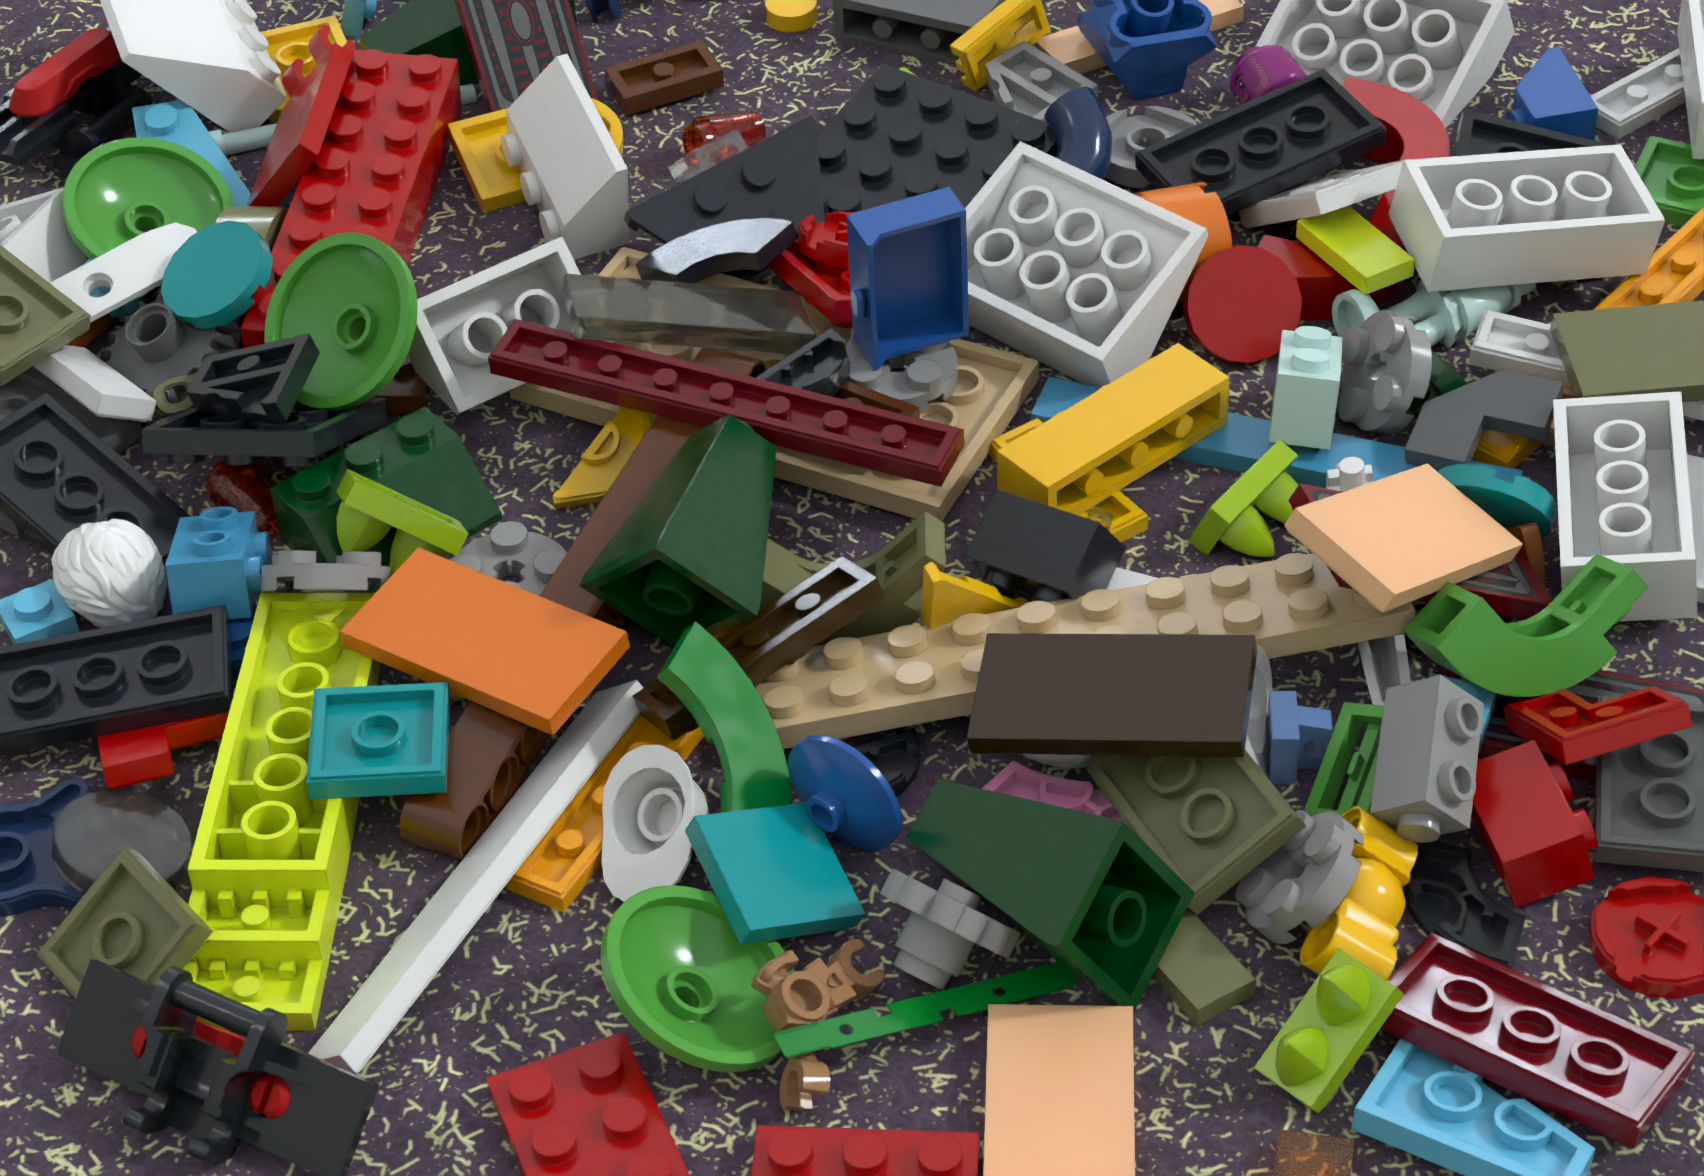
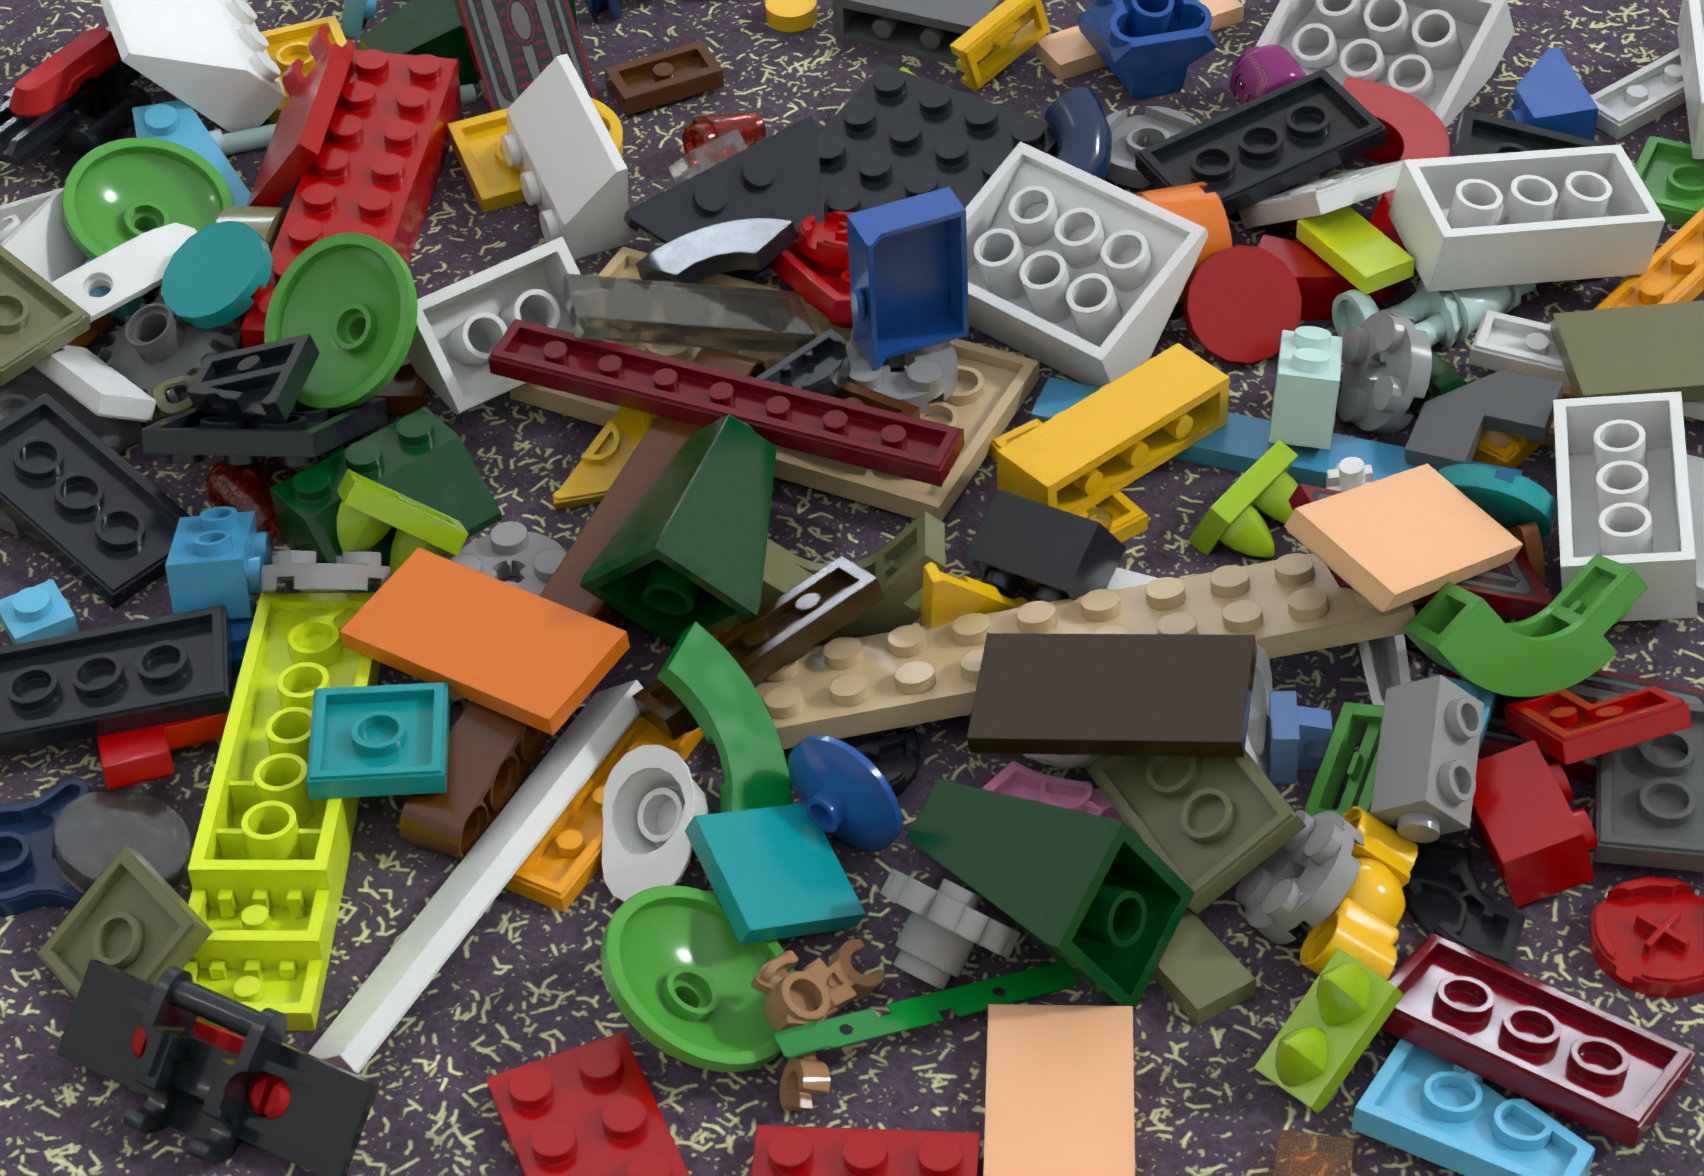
white hair [51,519,167,628] -> none
light grey wing [985,41,1098,122] -> none

